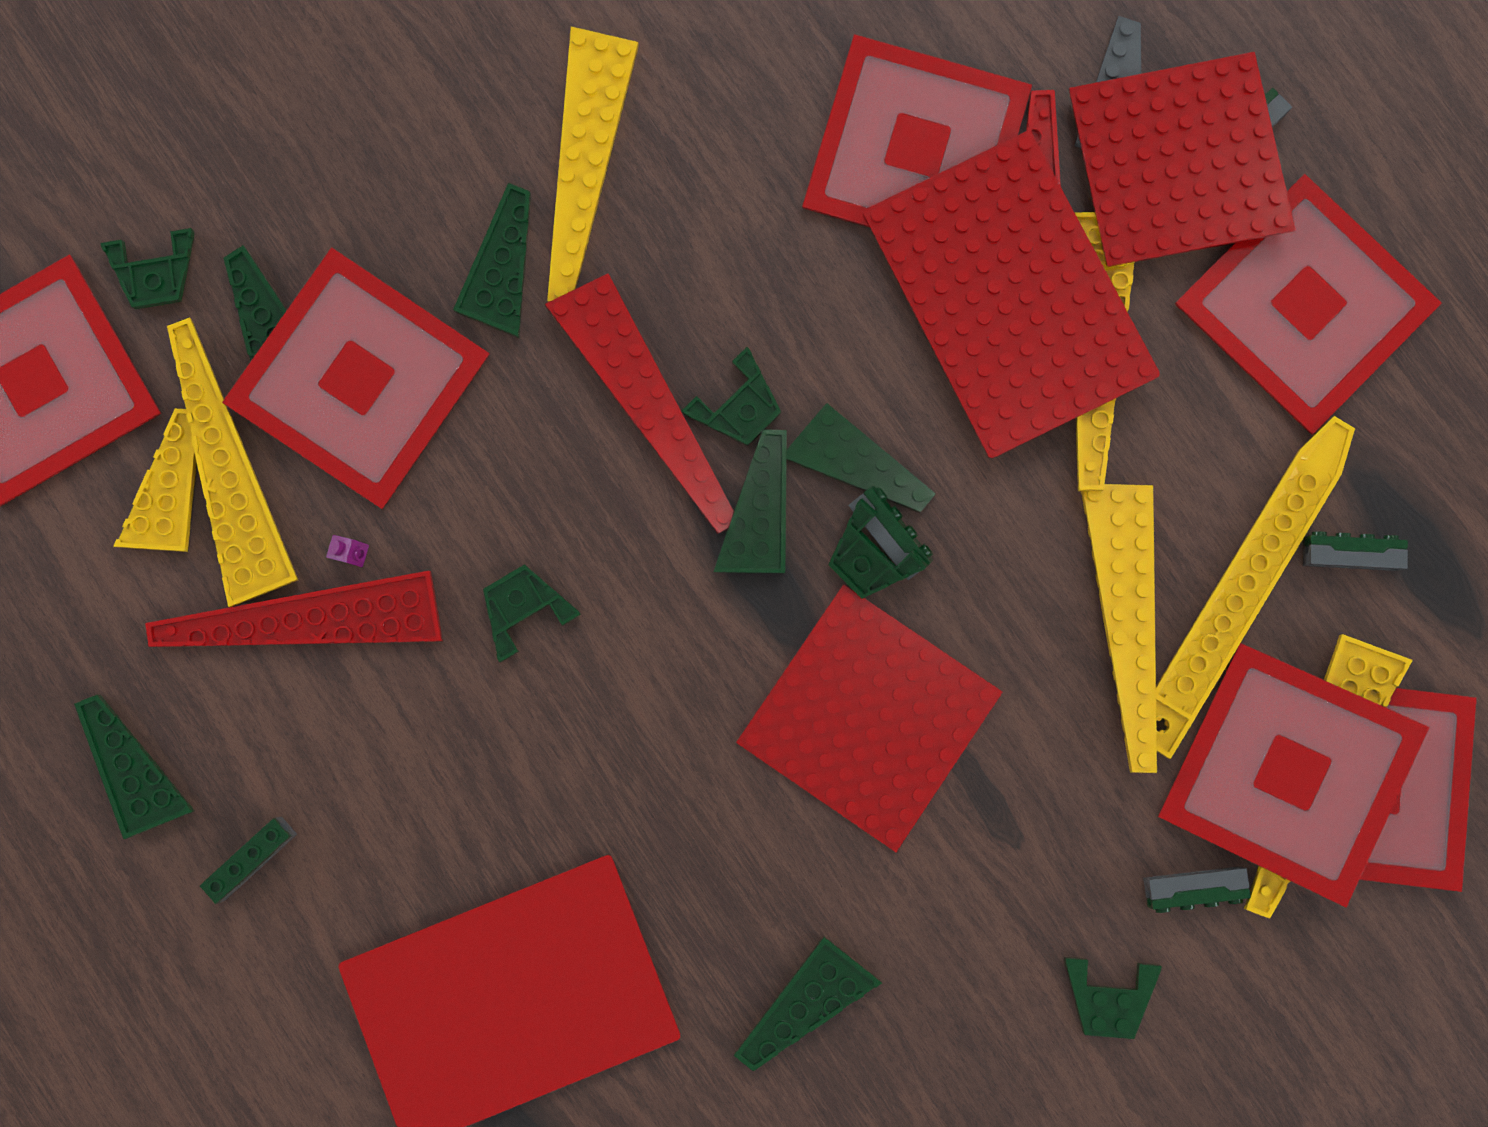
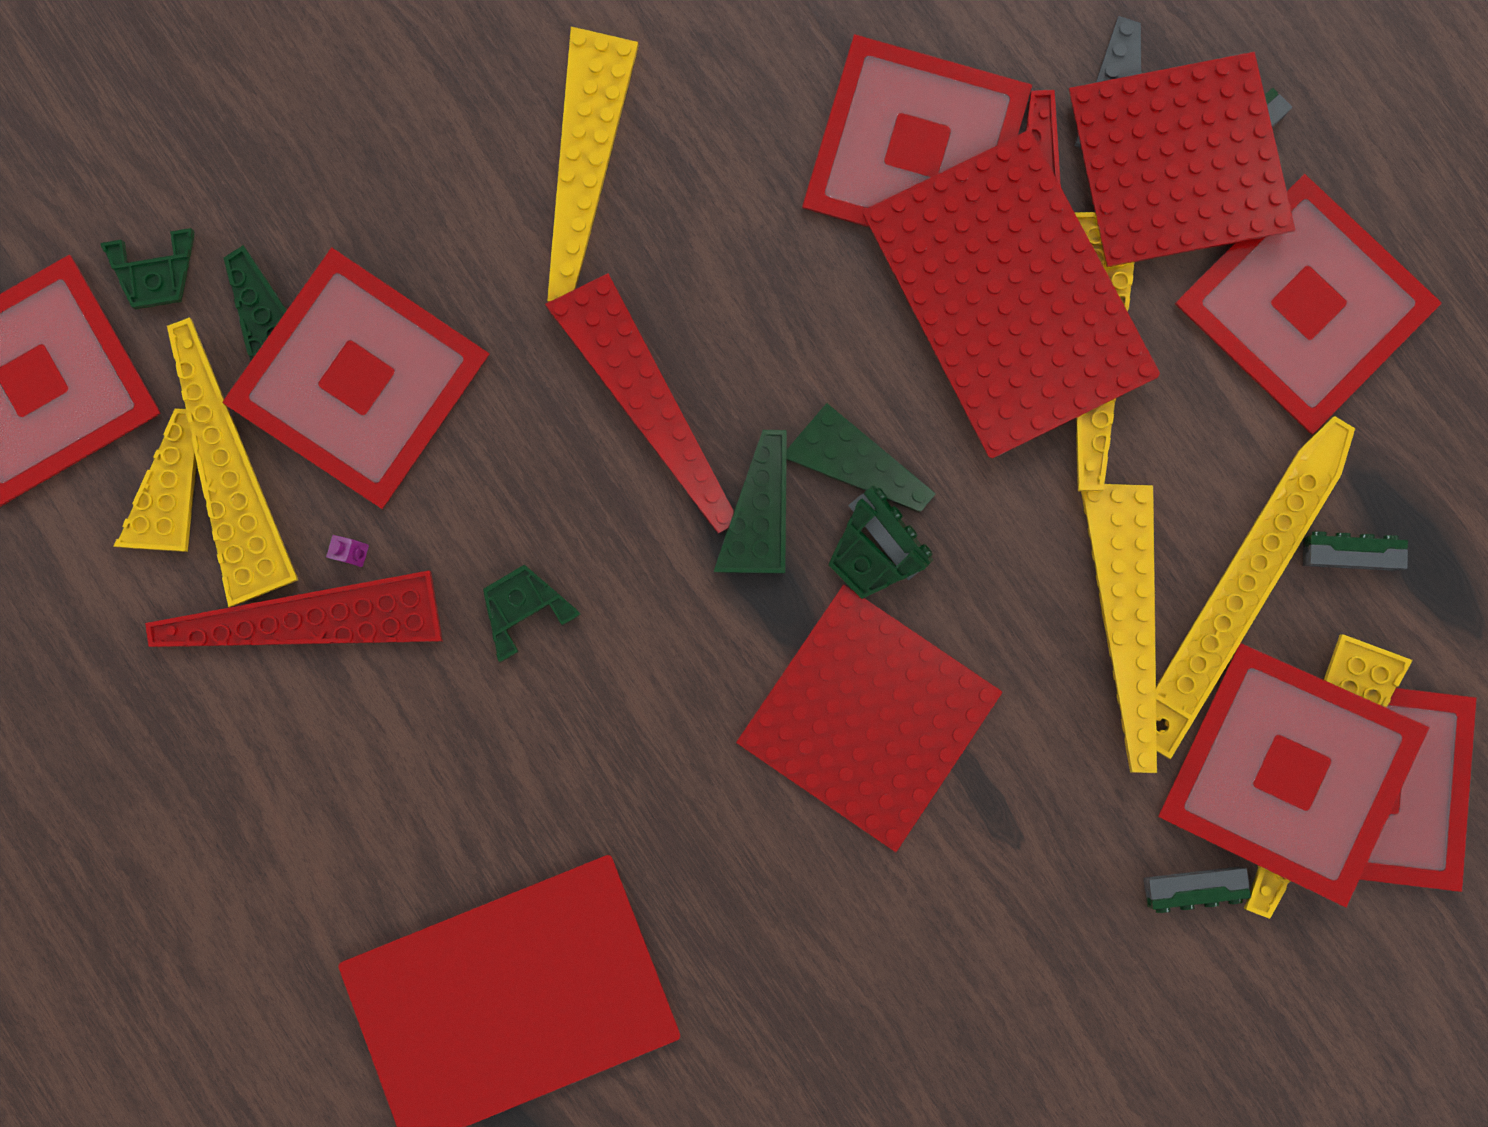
dark green wing [74,695,195,839] -> none
dark green piece [200,817,297,904] -> none
dark green wing [453,183,531,338] -> none
dark green wing [682,347,781,446] -> none
dark green wing [734,936,882,1071] -> none
dark green wing [1064,957,1162,1039] -> none

